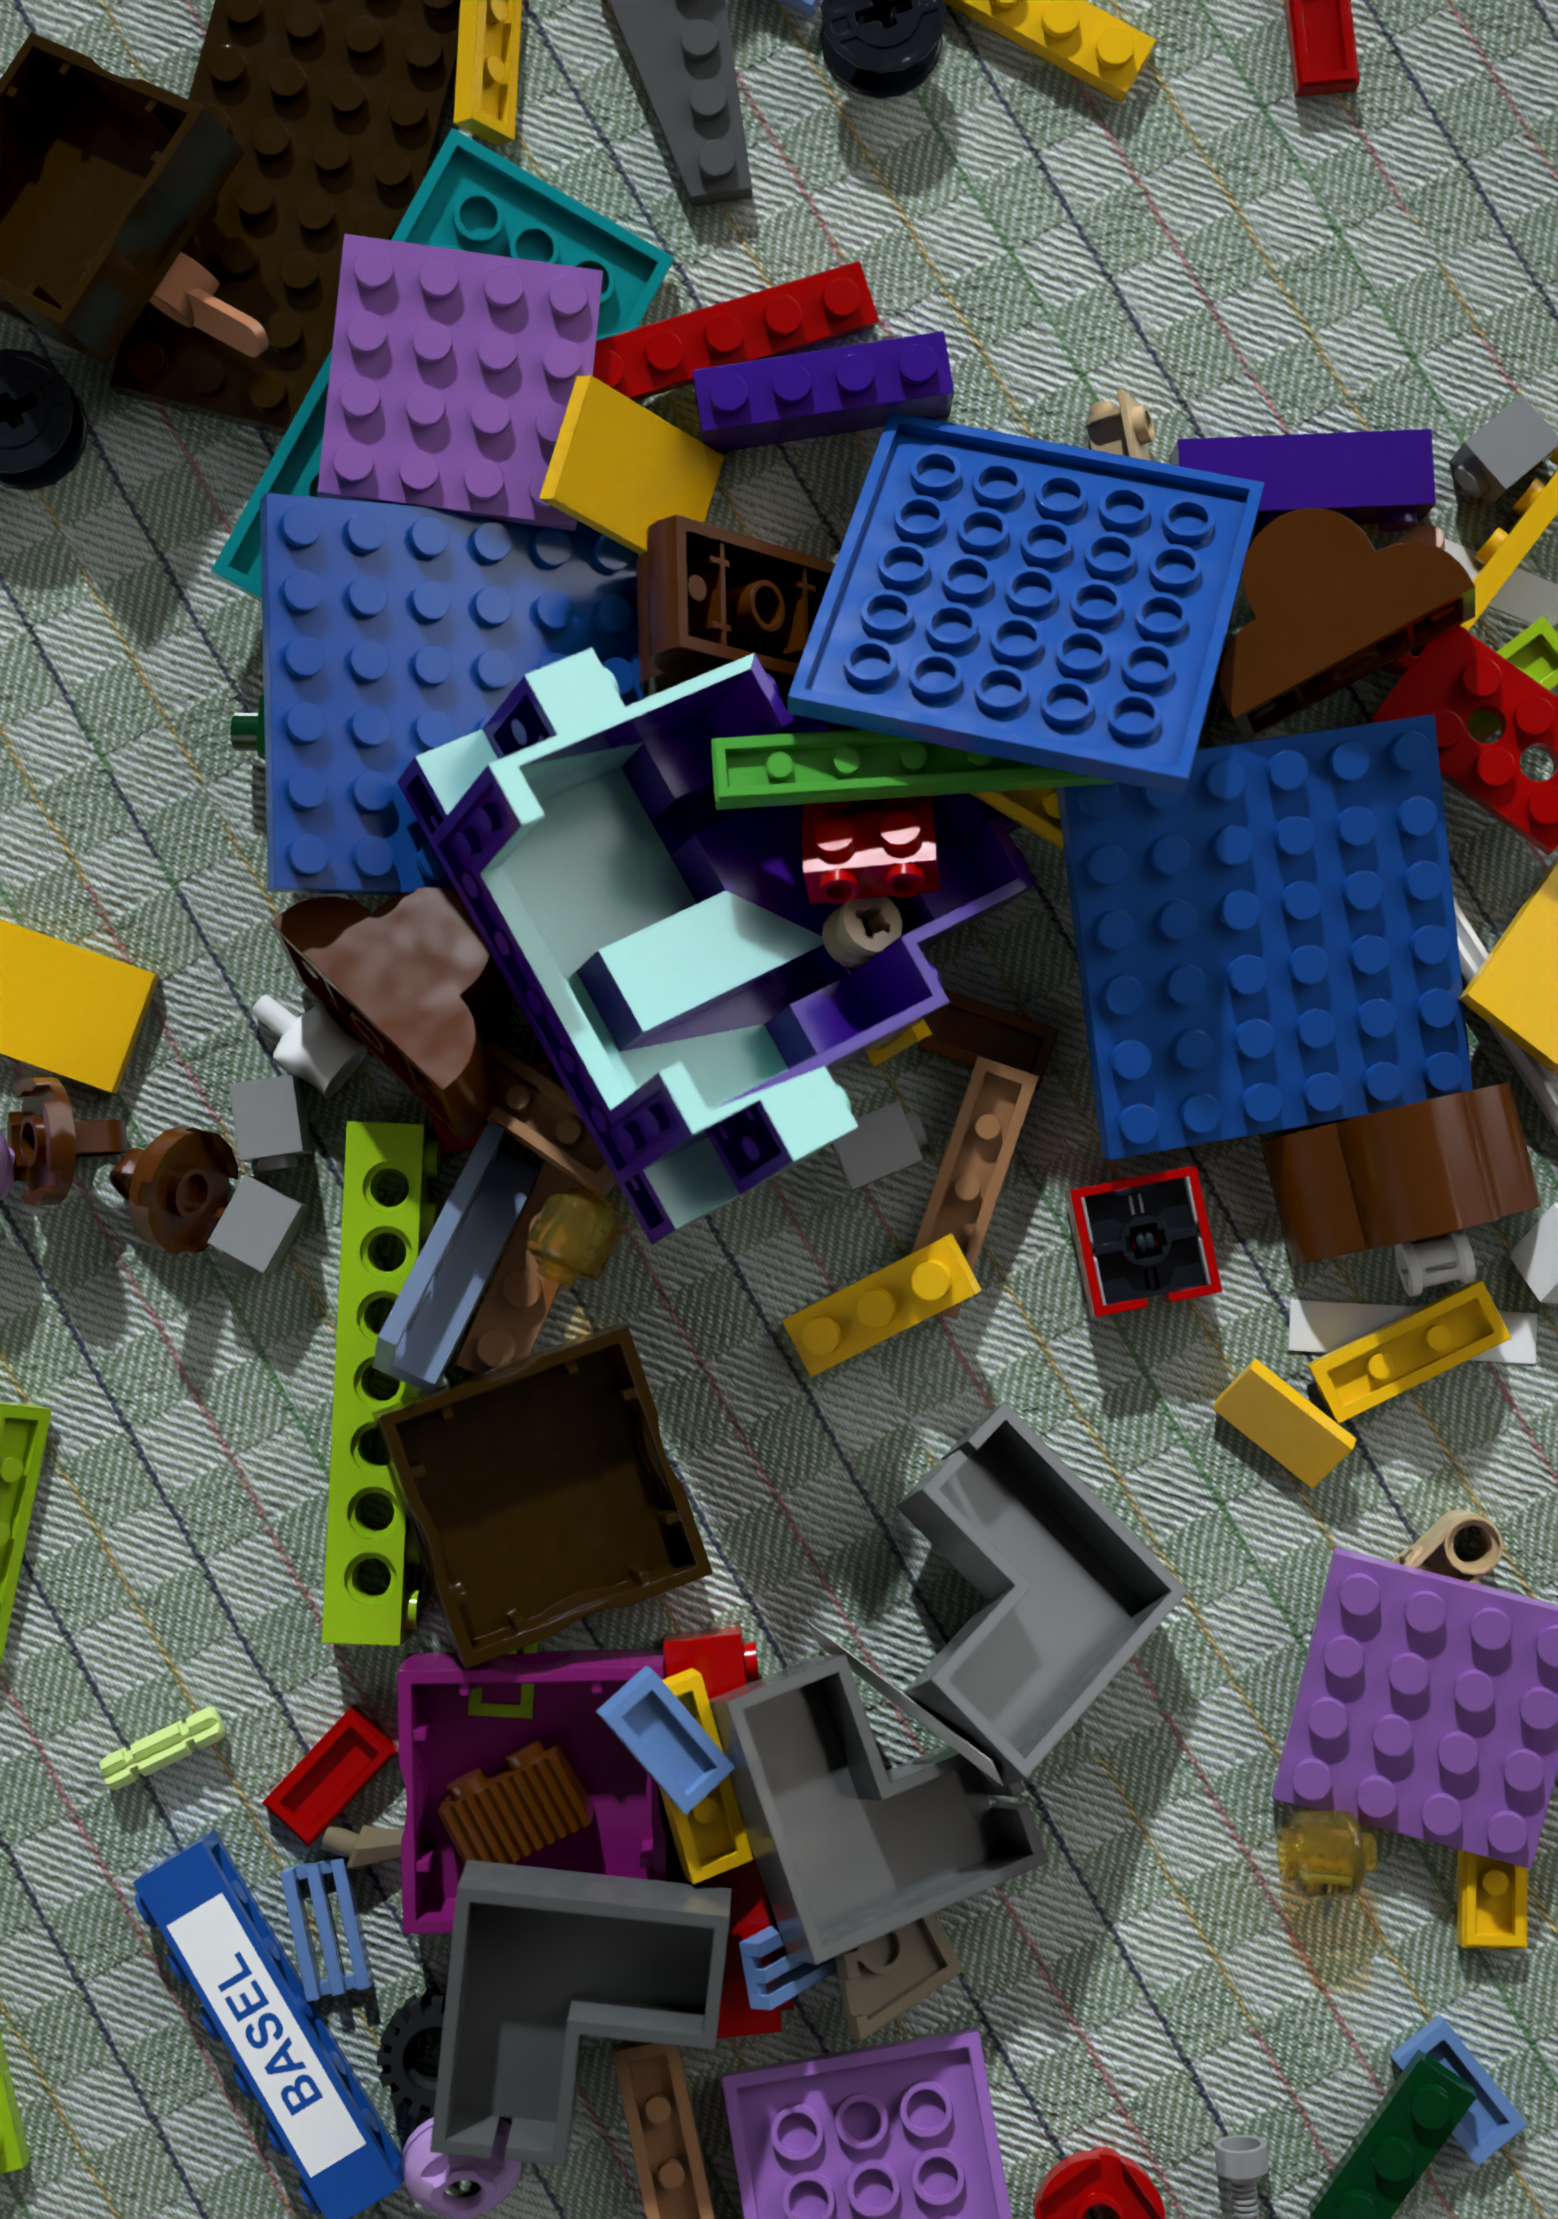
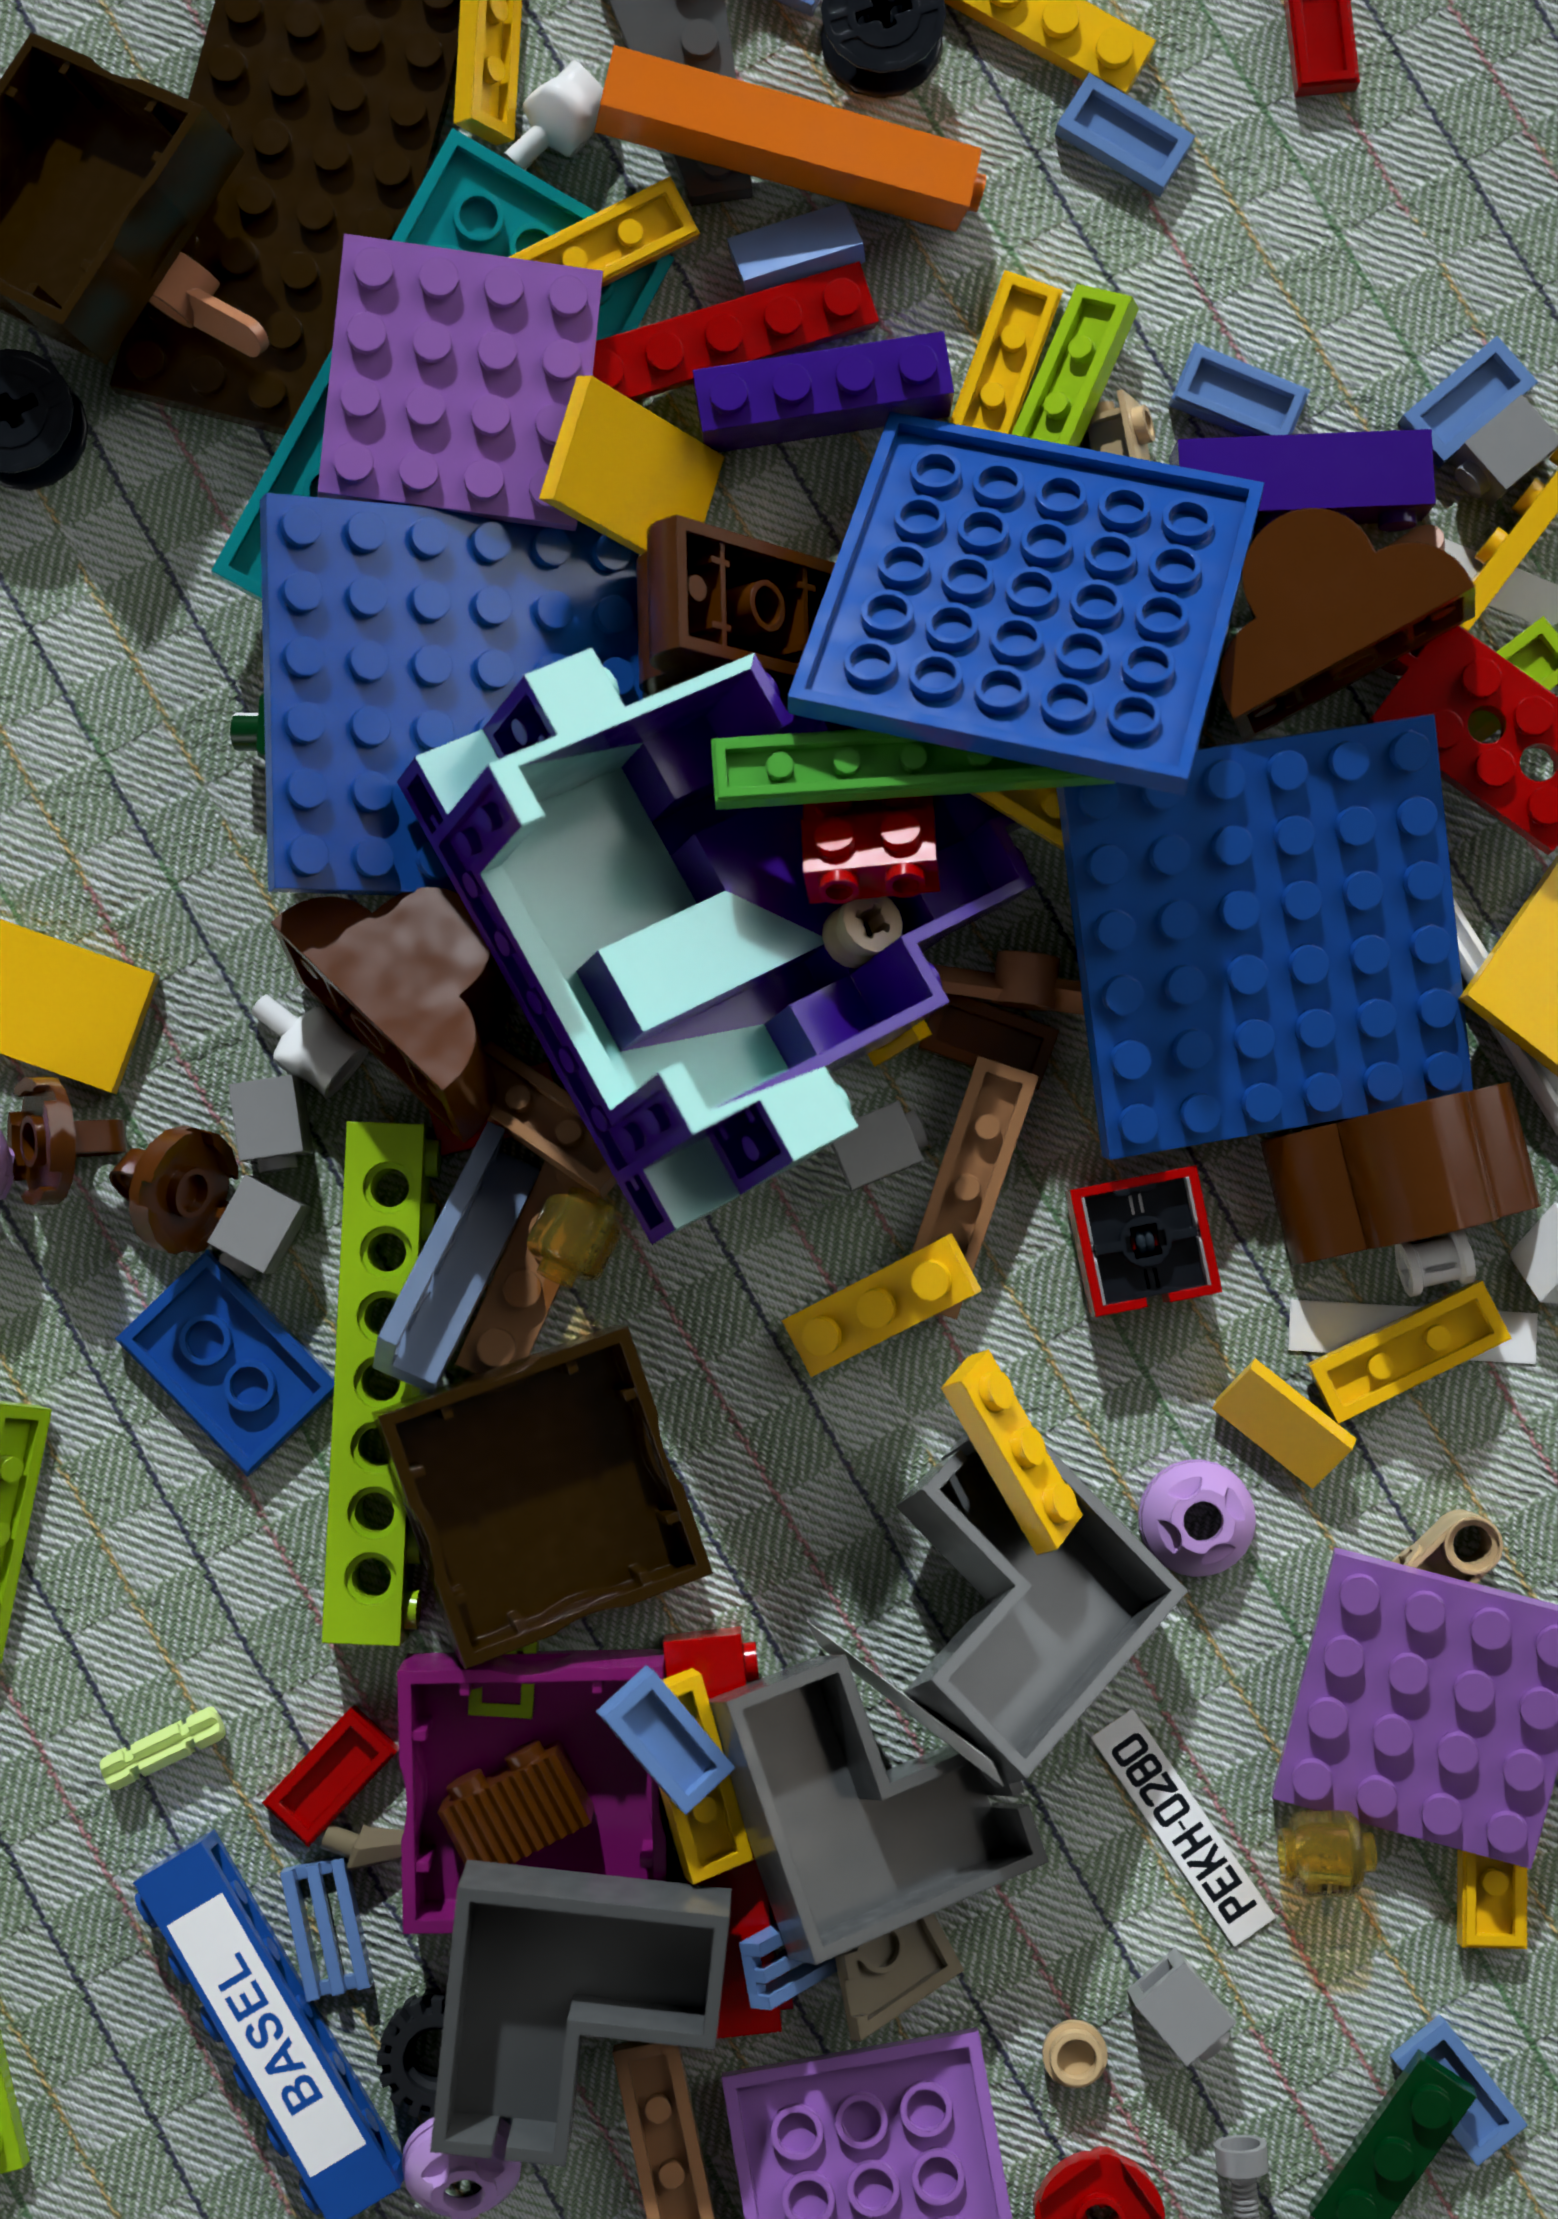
none -> blue tile [115,1249,334,1477]
none -> white piece [503,60,603,169]
none -> yellow tile [509,176,700,288]
none -> orange brick [594,45,986,232]
none -> medium blue tile [727,201,866,295]
none -> nougat piece [932,950,1084,1015]
none -> yellow plate [941,1349,1083,1555]
none -> yellow tile [949,270,1063,434]
none -> lime plate [1011,284,1139,447]
none -> tan plate [1042,2019,1108,2088]
none -> medium blue tile [1055,73,1195,197]
none -> white sticker [1091,1709,1276,1947]
none -> light grey brick [1127,1947,1237,2067]
none -> lavender piece [1138,1459,1256,1577]
none -> medium blue tile [1168,342,1310,437]
none -> medium blue tile [1398,336,1538,469]

